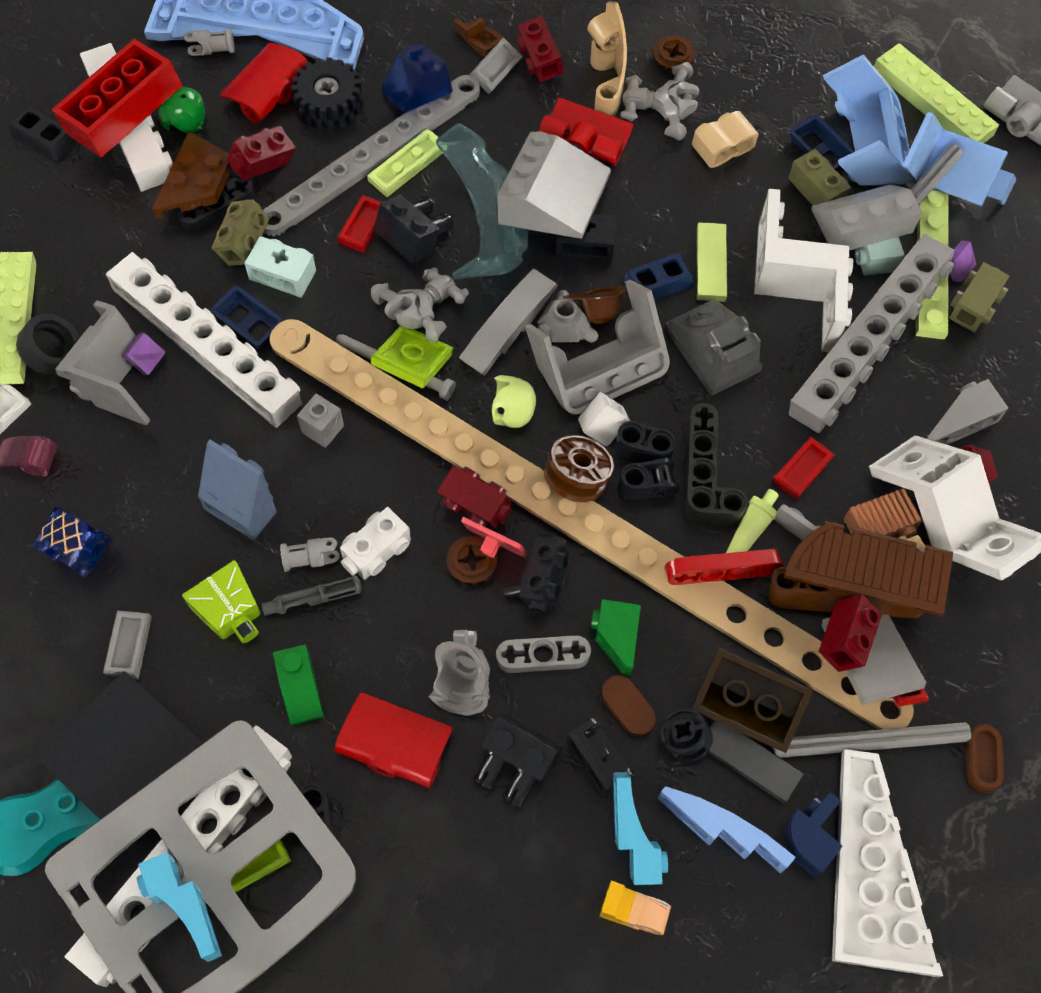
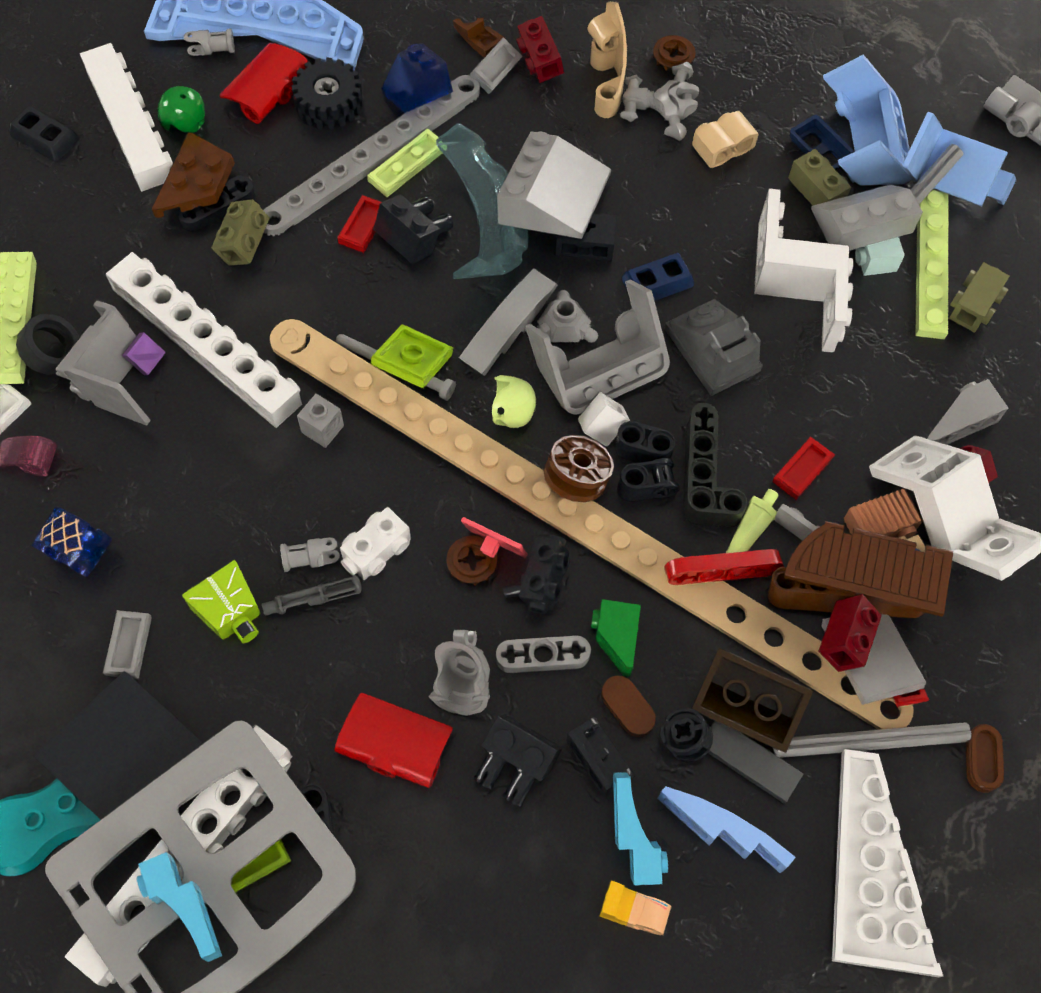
red brick [51,39,183,158] -> none
sand blue slope [198,439,277,541] -> none
dark blue piece [210,286,283,349] -> none
dark red brick [227,126,296,181] -> none
light aqua brick [245,236,316,298] -> none
green slope [273,644,324,727] -> none
light grey piece [371,267,469,342] -> none
dark red brick [437,465,511,529] -> none
red panel [539,98,634,166] -> none
reddish brown piece [563,286,627,324] -> none
yellowish green tile [697,223,727,302] -> none
dark blue brick [784,792,843,878] -> none
light grey brick [789,234,955,433] -> none
yellowish green piece [874,43,999,143] -> none
medium lavender tile [950,240,976,282] -> none

